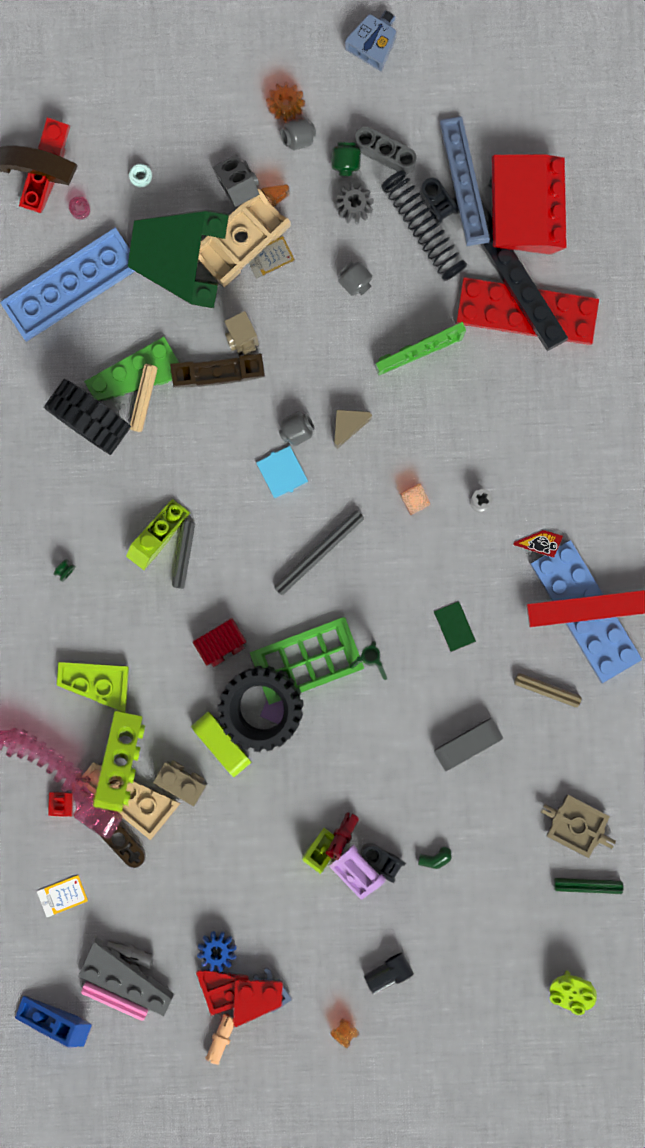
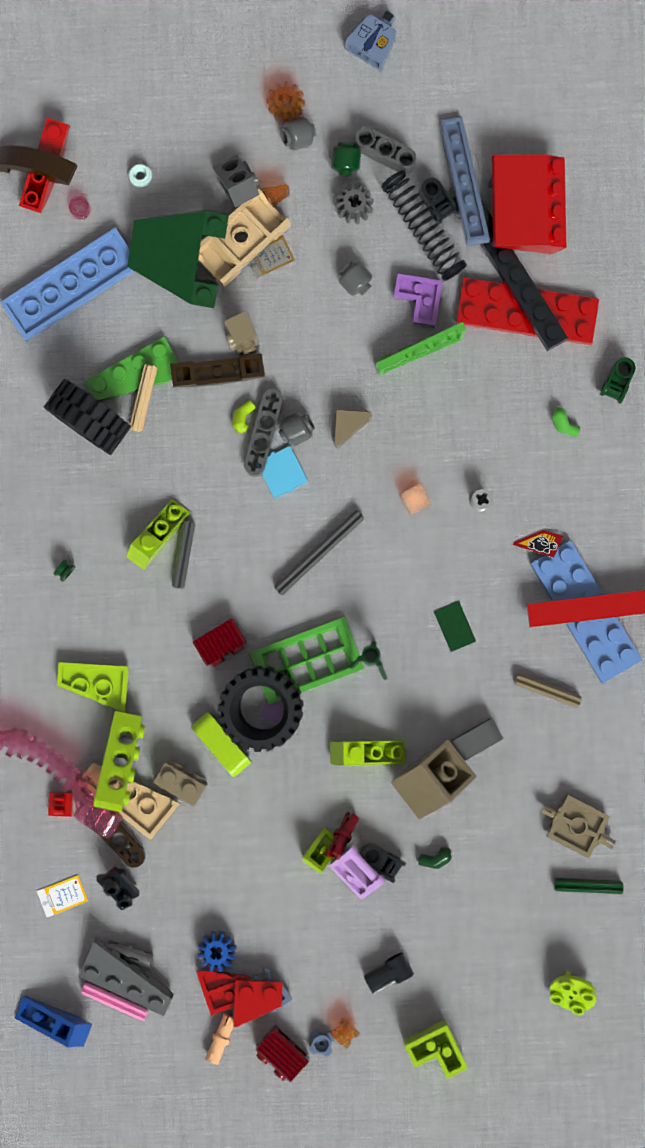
none -> black hips [96,866,139,910]
none -> lime arm [232,399,256,434]
none -> dark grey beam [244,389,283,477]
none -> dark red brick [255,1025,310,1083]
none -> sand blue plate [309,1030,334,1056]
none -> lime slope [330,740,405,766]
none -> dark tan slope [390,740,477,820]
none -> medium lavender plate [393,274,443,328]
none -> lime brick [403,1019,468,1079]
none -> bright green arm [552,407,580,438]
none -> dark green piece [599,357,636,404]

